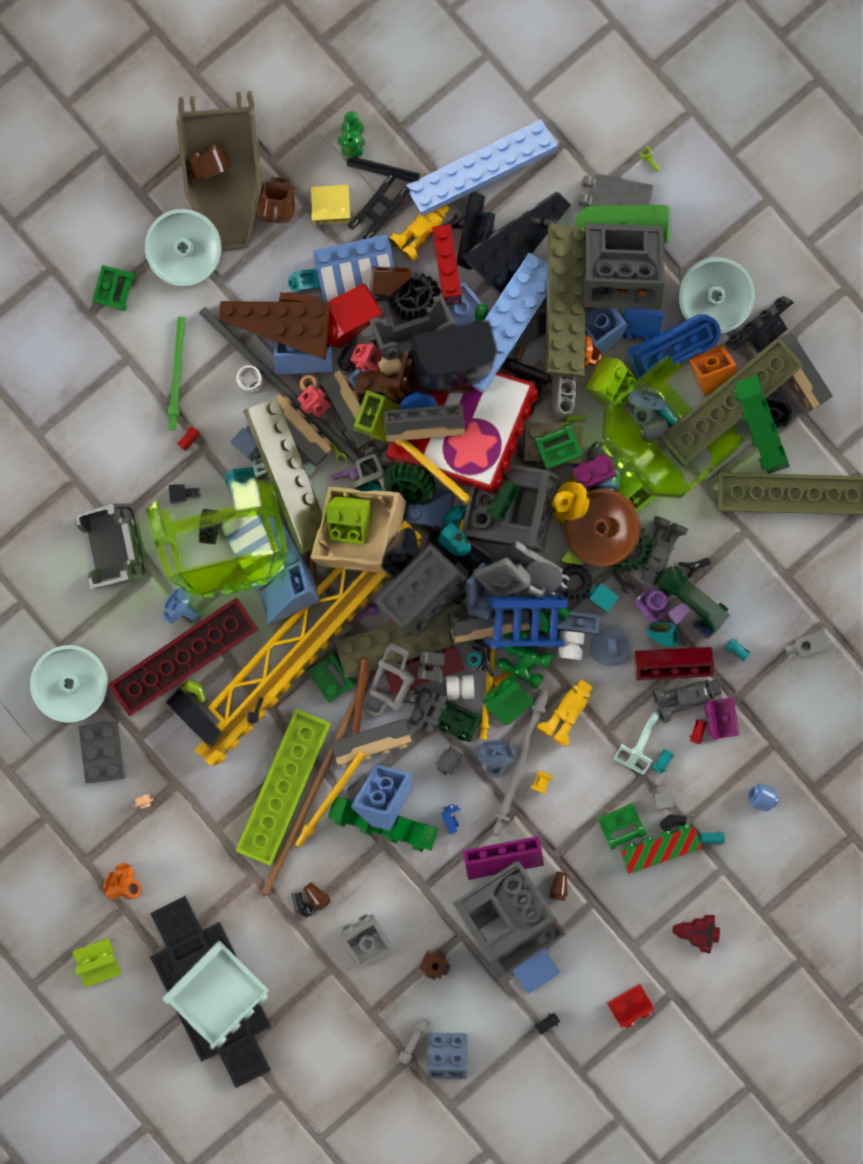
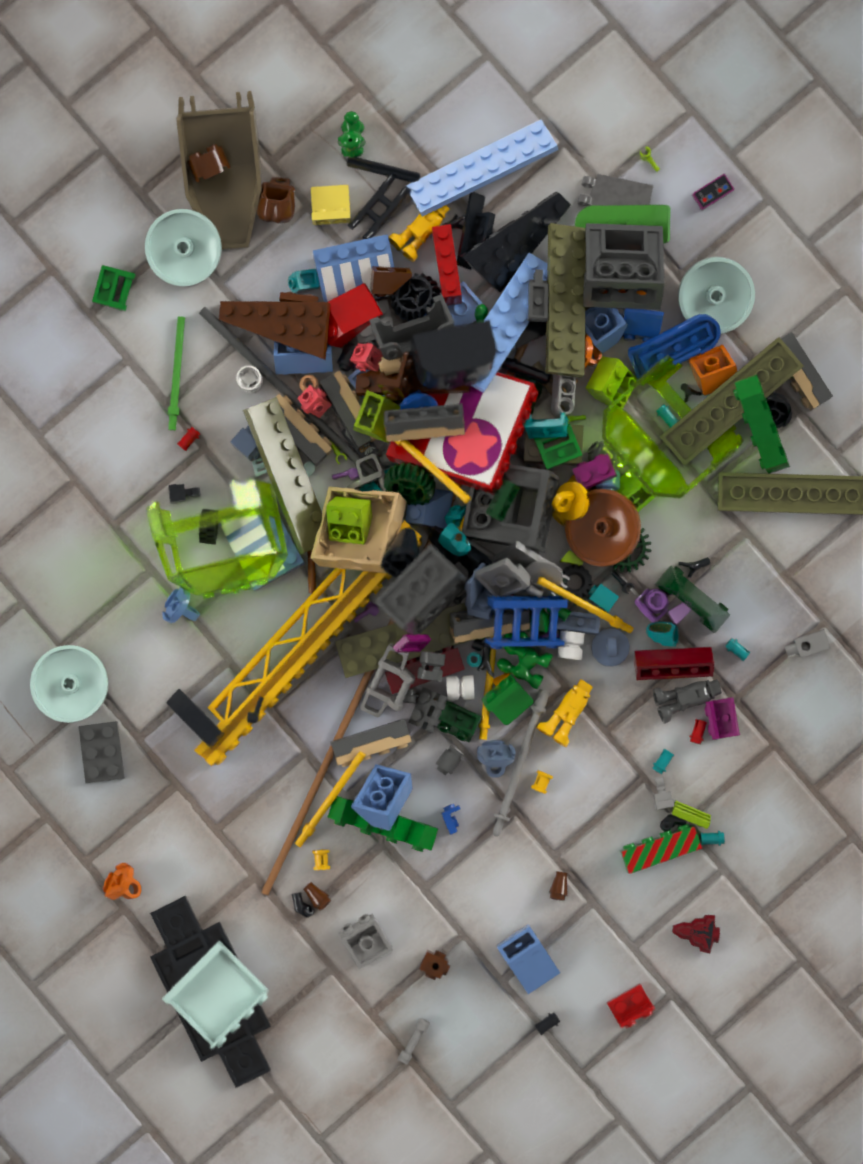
lime bracket [73,938,121,987] -> none
dark grey windscreen [75,503,148,589] -> none
dark red brick [108,598,259,716] -> none
light nougat plate [134,794,154,809] -> none
lime arm [181,680,207,704] -> none
teal bracket [225,467,257,491] -> none
lime plate [235,709,331,866] -> none
medium blue slope [261,561,320,625] -> none
green plate [307,652,357,703] -> none
dark orange bar [352,657,369,733] -> none
sand blue bracket [428,1033,467,1079] -> none
dark grey piece [453,861,566,978] -> none
magenta brick [463,836,544,880] -> none
green plate [597,803,647,850] -> none
light aqua piece [613,712,659,775] -> none
sand blue tile [627,390,666,426] -> none
dark grey brick [639,418,669,443] -> none
dark grey piece [640,515,688,585] -> none
dark blue tile [693,621,713,639] -> none
black bracket [725,296,794,353] -> none
medium blue head [748,784,778,812] -> none
none -> yellow bush [312,849,330,870]
none -> magenta tile [393,634,431,652]
none -> teal hinge [525,412,568,439]
none -> dark grey hinge [527,269,548,323]
none -> yellow bar [537,577,634,634]
none -> lime tile [672,800,711,829]
none -> black bar [681,383,702,402]
none -> tile [692,174,734,210]

